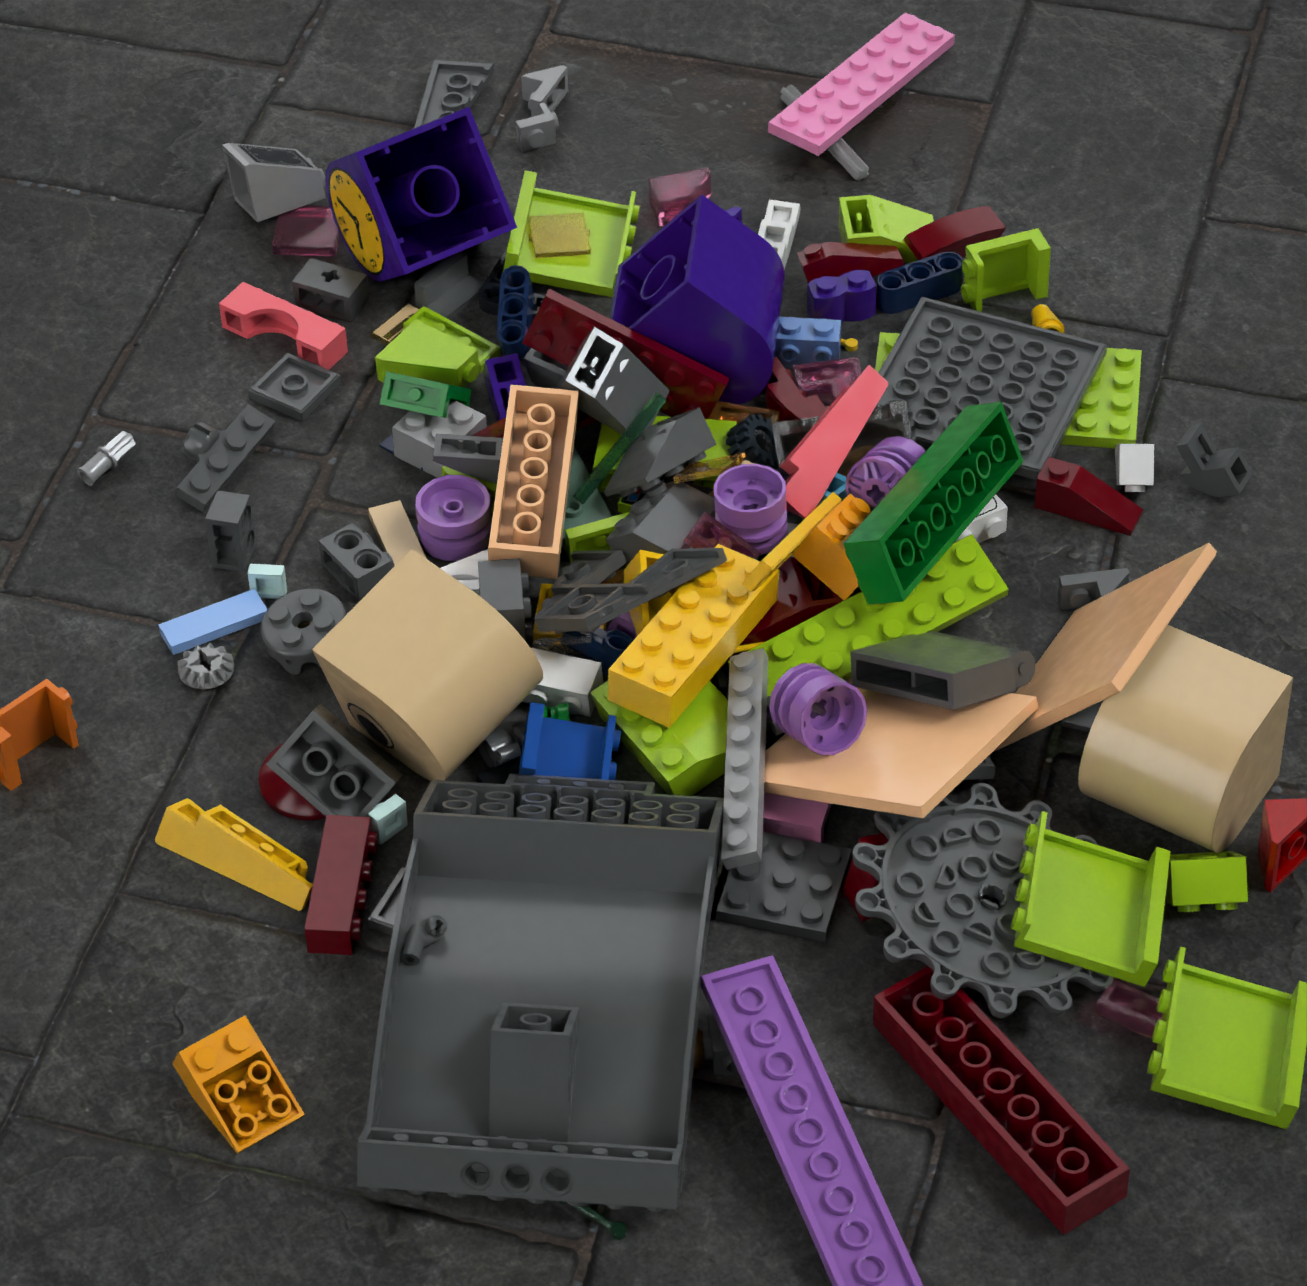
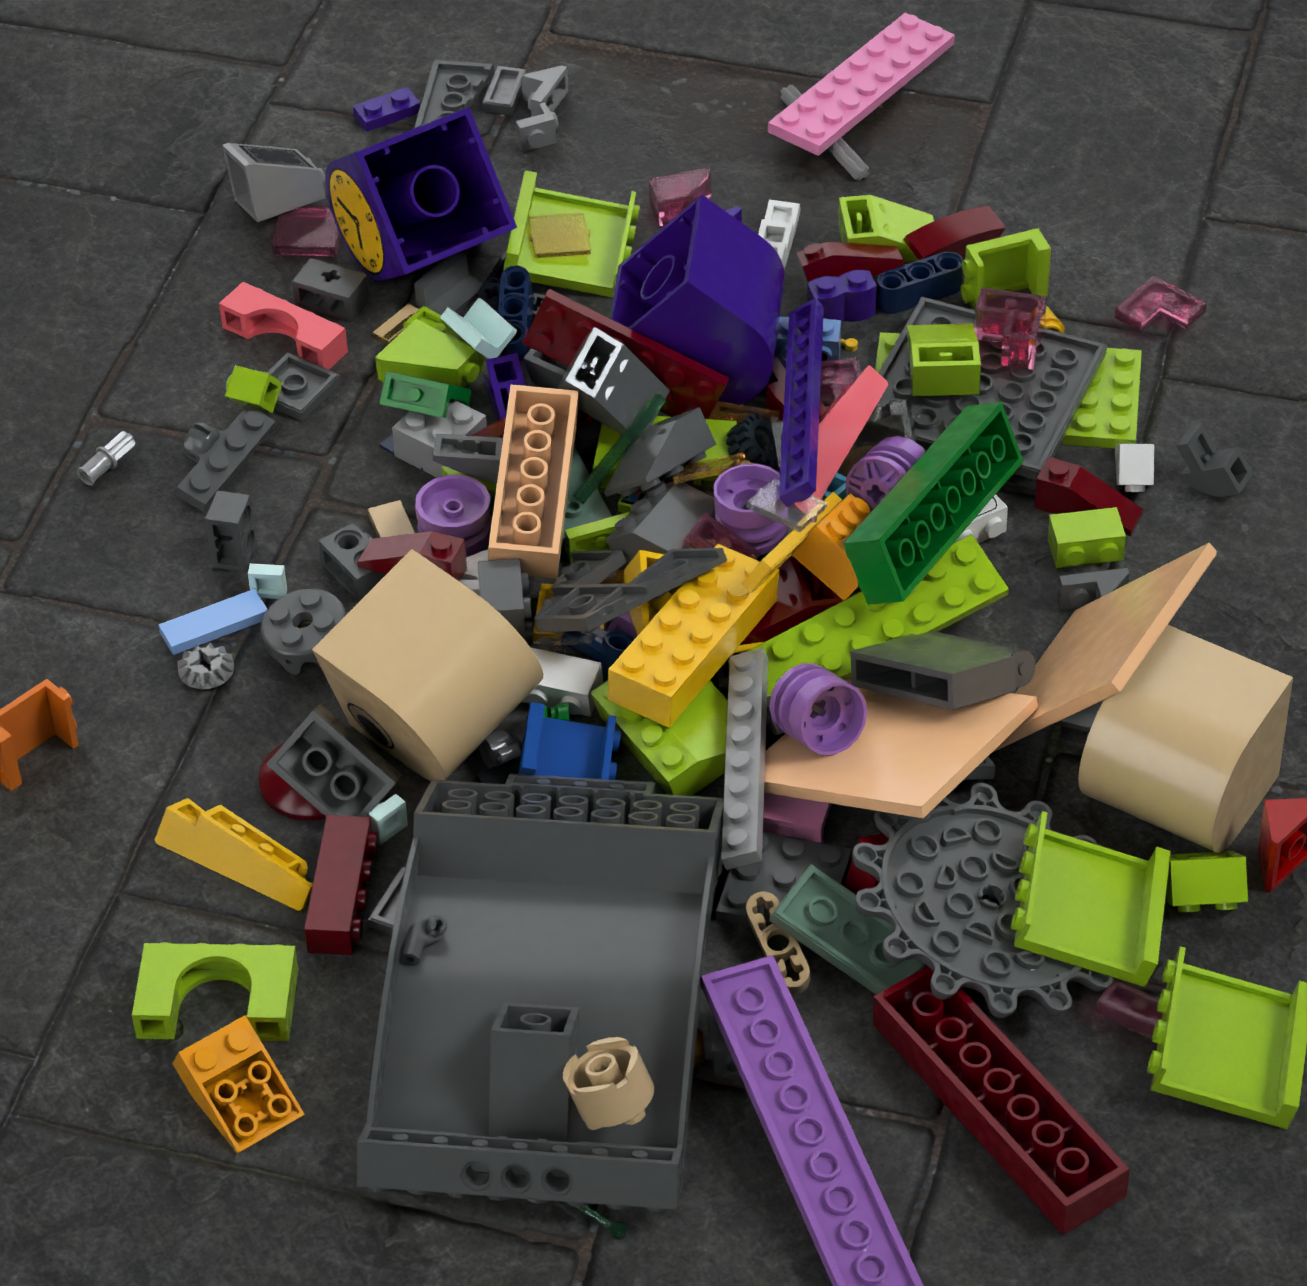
none -> lime arch [132,942,299,1042]
none -> lime brick [225,365,283,414]
none -> dark purple plate [353,87,421,132]
none -> dark red slope [357,531,467,582]
none -> light aqua panel [440,298,517,359]
none -> flat silver tile [482,66,527,115]
none -> tan brick [563,1037,654,1130]
none -> clear piece [746,478,827,533]
none -> tan beam [746,891,810,994]
none -> sand green plate [769,864,926,995]
none -> dark purple plate [779,297,824,507]
none -> lime slope [907,323,981,396]
none -> clear pink brick [974,287,1047,370]
none -> lime brick [1048,507,1126,568]
none -> clear pink plate [1115,276,1207,332]

